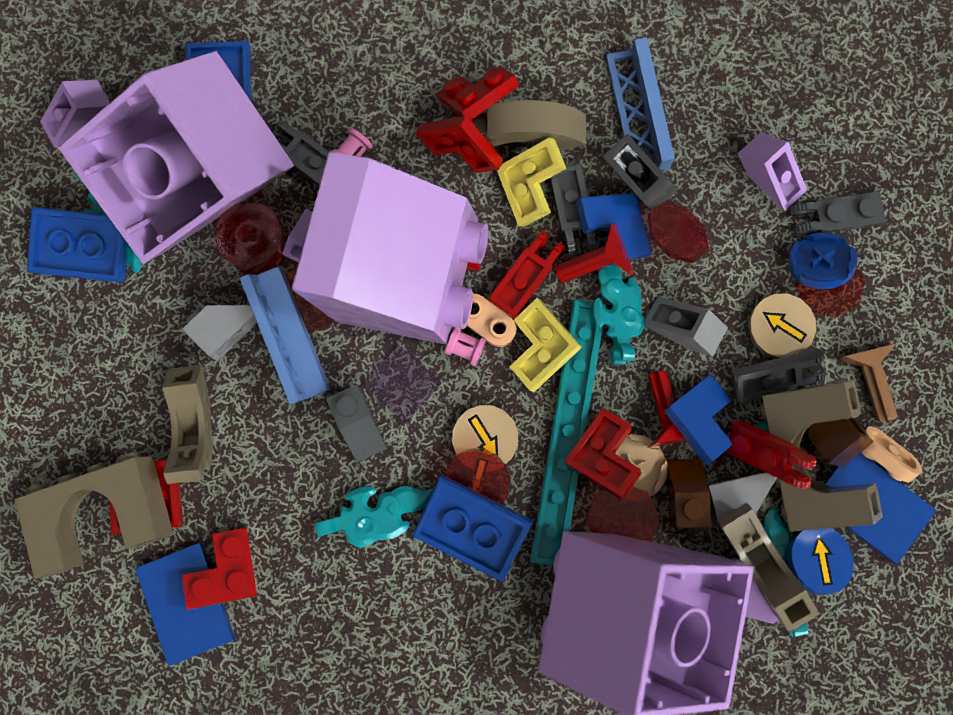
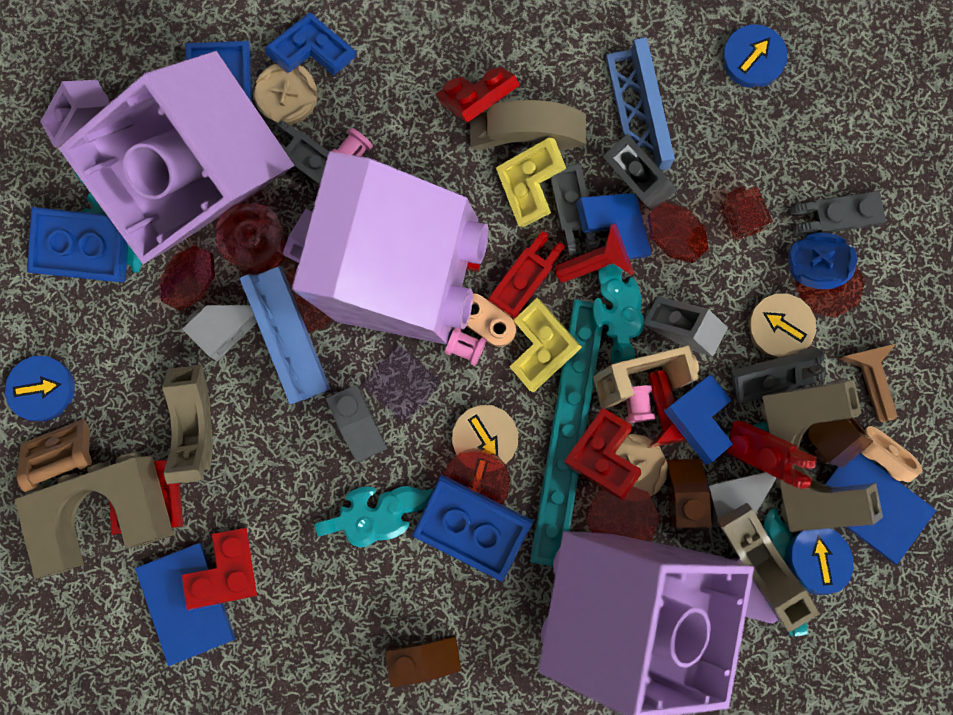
red plate [415,115,503,173] -> none
lavender slope [738,132,807,211] -> none
none -> blue tile [5,356,75,422]
none -> medium nougat plate [16,419,92,492]
none -> clear red piece [160,245,215,311]
none -> tan tile [253,64,318,125]
none -> blue tile [265,12,356,76]
none -> reddish brown slope [385,636,461,688]
none -> tan panel [593,346,699,408]
none -> bright pink bush [625,386,655,423]
none -> clear red brick [720,186,773,242]
none -> blue tile [722,24,788,88]

